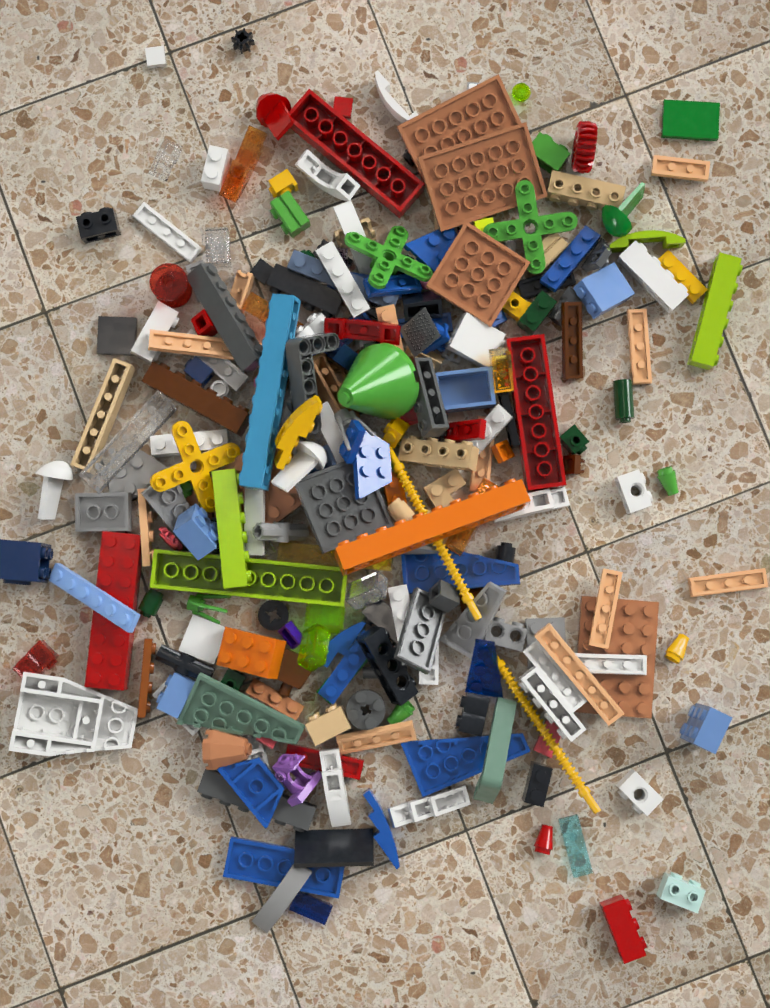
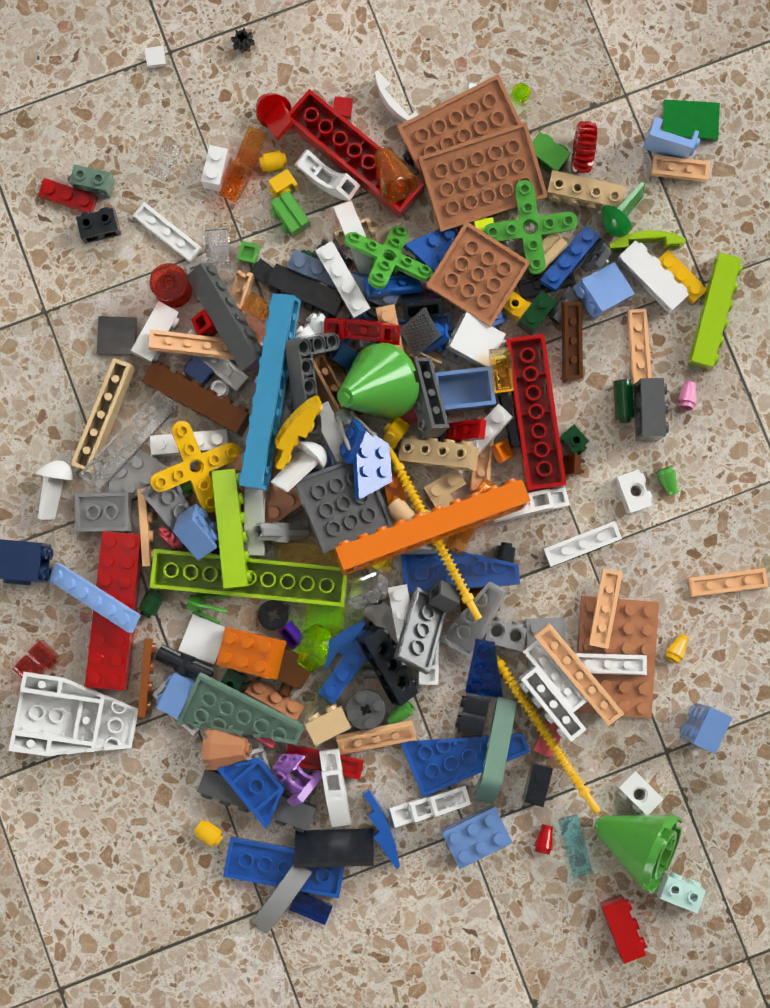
none -> red plate [38,178,98,213]
none -> sand green brick [69,165,115,198]
none -> yellow brick [193,819,223,848]
none -> bright green plate [237,241,260,265]
none -> yellow brick [259,150,288,173]
none -> clear orange cone [374,146,418,202]
none -> medium blue brick [441,804,513,869]
none -> white plate [543,521,622,567]
none -> bright green cone [594,815,683,893]
none -> dark grey brick [633,378,669,441]
none -> light blue panel [643,117,700,159]
none -> bright pink cone [677,381,696,411]

